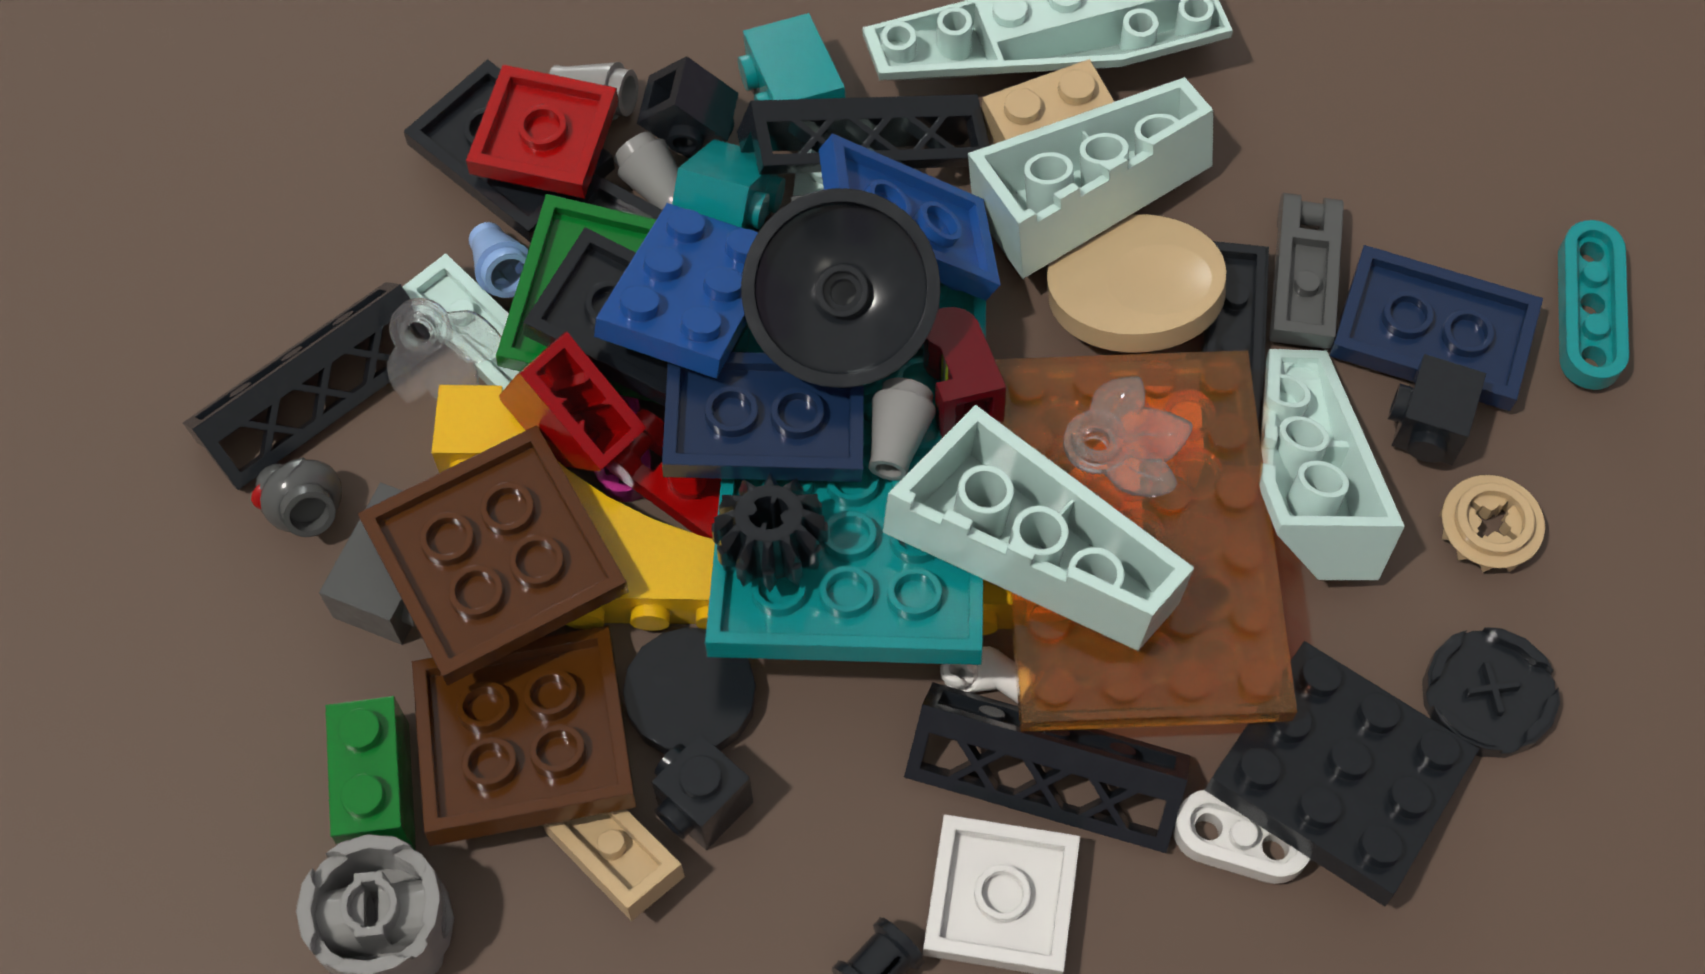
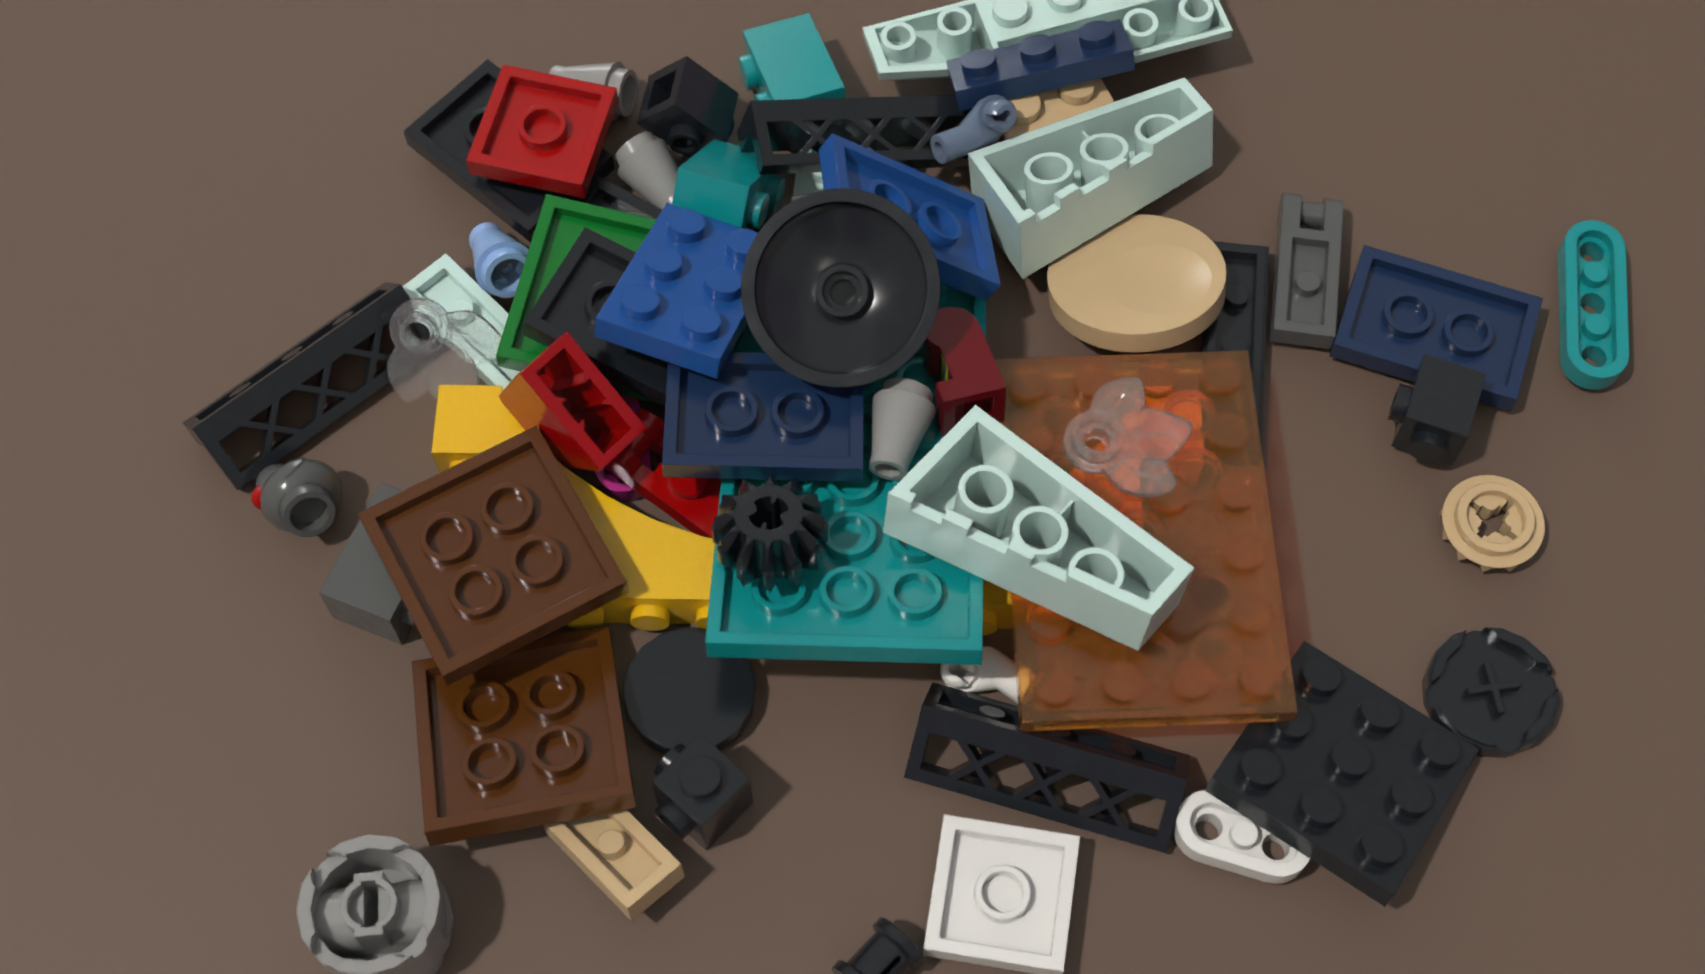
green brick [325,696,416,851] -> none
light aqua wedge [1259,349,1405,580] -> none
none -> sand blue arm [930,95,1017,164]
none -> dark blue plate [946,19,1136,112]

